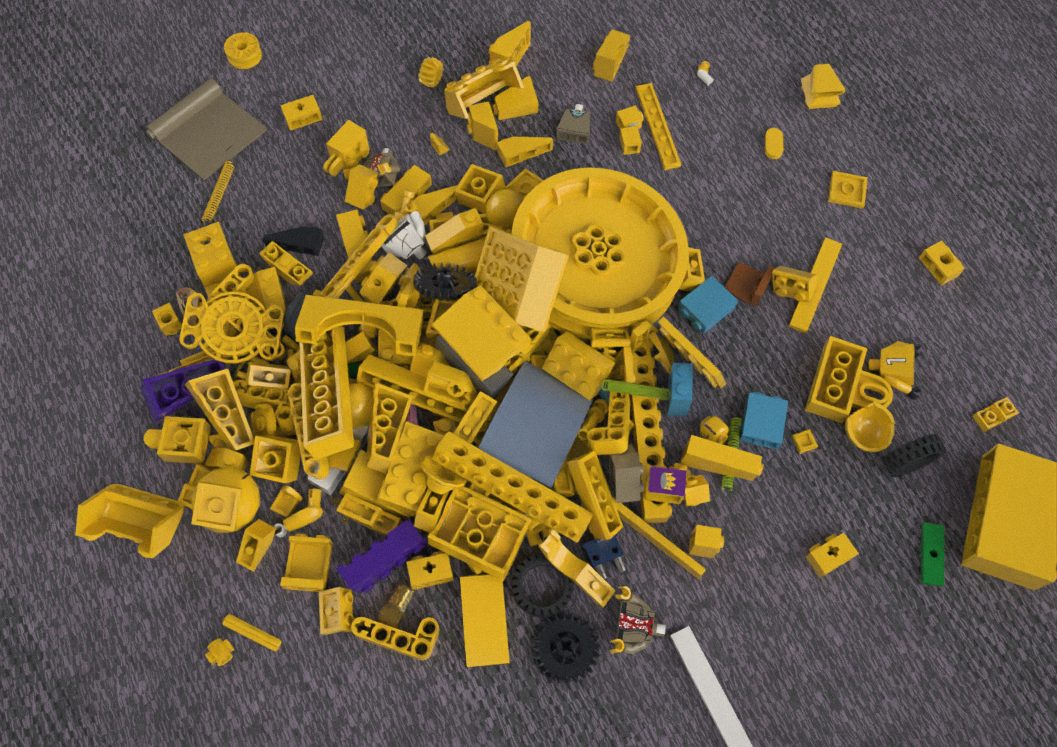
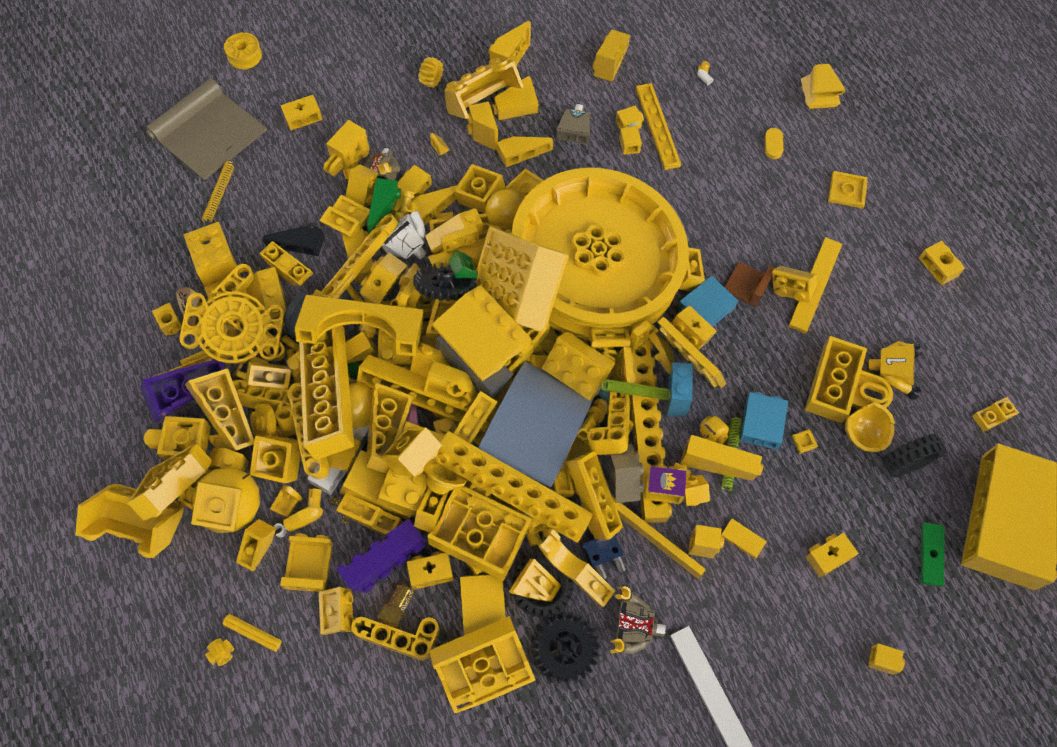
none -> yellow brick [128,443,212,521]
none -> yellow slope [320,195,370,238]
none -> green slope [367,178,401,234]
none -> yellow brick [381,427,442,477]
none -> yellow piece [429,616,535,713]
none -> yellow plate [440,225,479,252]
none -> green slope [449,250,478,278]
none -> yellow wing [509,559,561,602]
none -> yellow brick [671,305,717,350]
none -> yellow tile [721,519,767,559]
none -> yellow brick [868,643,905,675]

